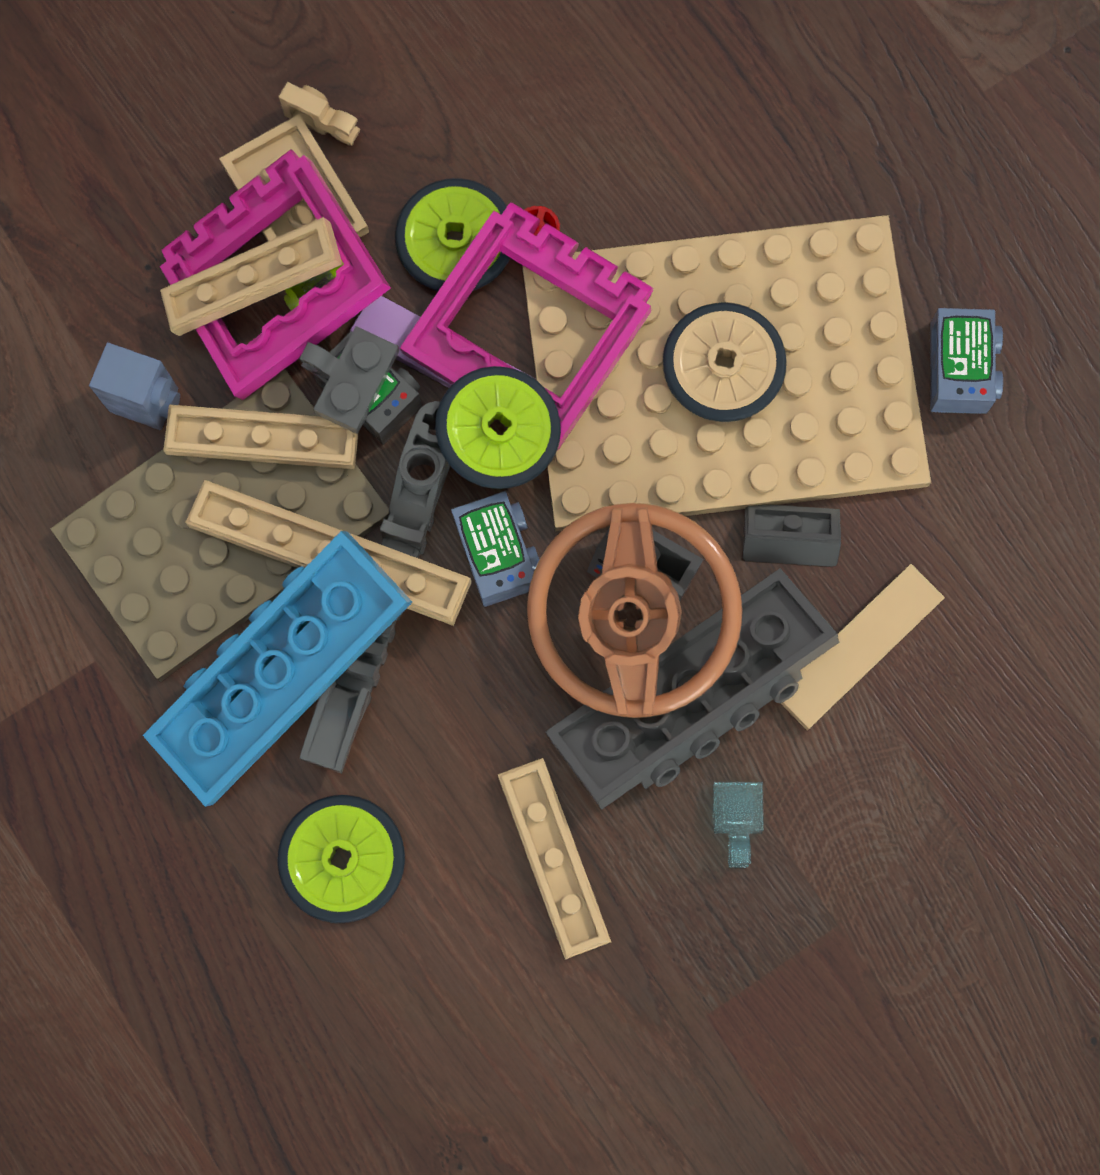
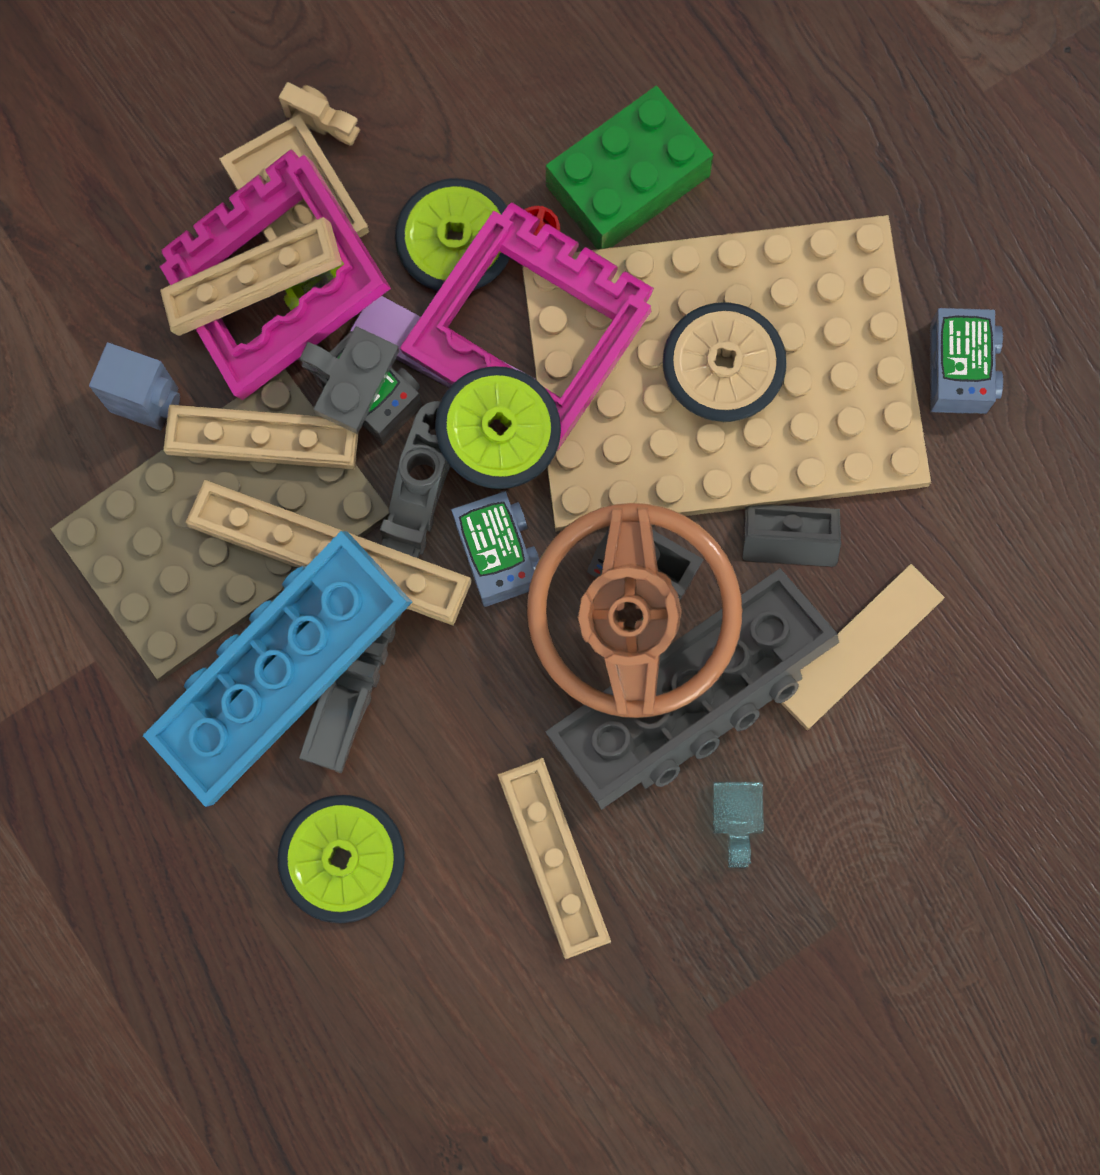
none -> green brick [546,85,714,250]

